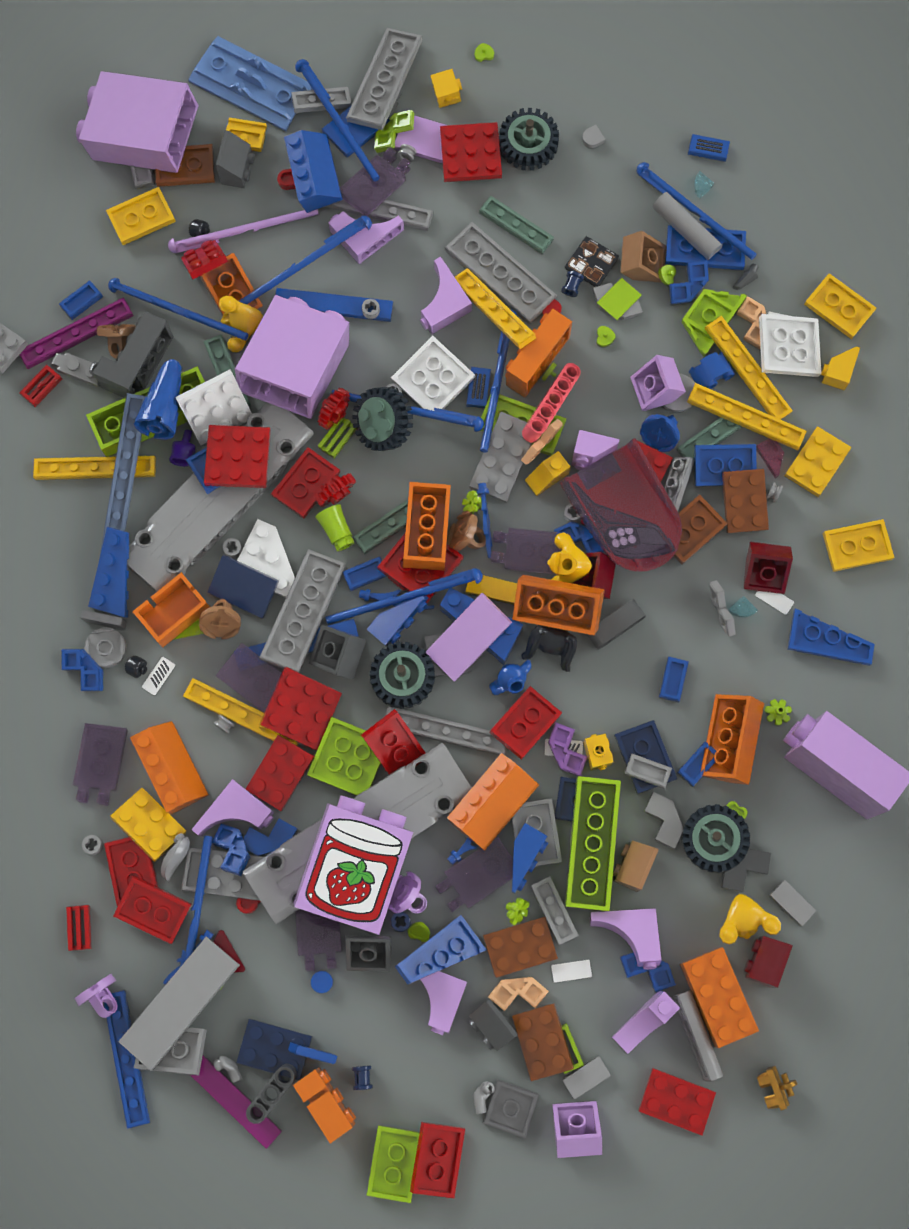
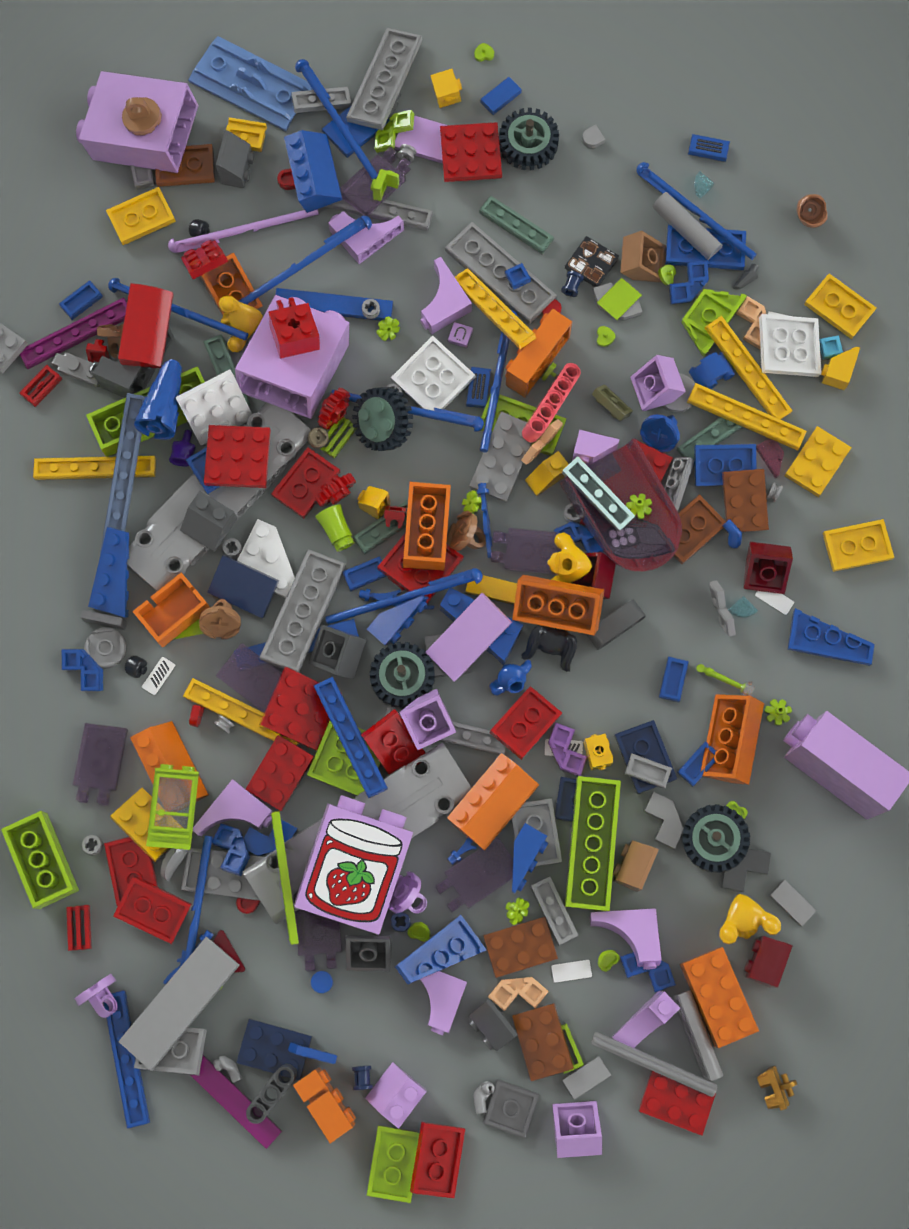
none -> lime brick [1,811,79,909]
none -> red tile [86,339,110,363]
none -> red slope [118,283,173,368]
none -> medium nougat tile [122,97,162,135]
none -> door [146,764,199,850]
none -> dark grey slope [180,491,237,552]
none -> red tile [189,705,205,727]
none -> red hinge [269,297,320,359]
none -> lime tile [271,811,299,945]
none -> dark tan tile [307,427,329,449]
none -> blue tile [314,677,388,798]
none -> yellow slope [357,486,390,520]
none -> lavender slope [365,1062,427,1129]
none -> lime bracket [371,169,399,201]
none -> lime plant [376,316,400,341]
none -> red tile [384,505,407,528]
none -> lavender slope [400,689,456,750]
none -> lavender tile [448,322,473,348]
none -> blue tile [480,77,522,115]
none -> blue tile [505,263,531,290]
none -> light aqua brick [562,456,635,532]
none -> light grey axle [591,1032,718,1097]
none -> olive plate [592,384,633,421]
none -> lime piece [598,950,620,972]
none -> lime plant [626,494,652,519]
none -> lime piece [696,664,755,696]
none -> blue arm [722,519,742,549]
none -> nougat helmet [796,194,828,228]
none -> medium azure tile [819,335,843,360]

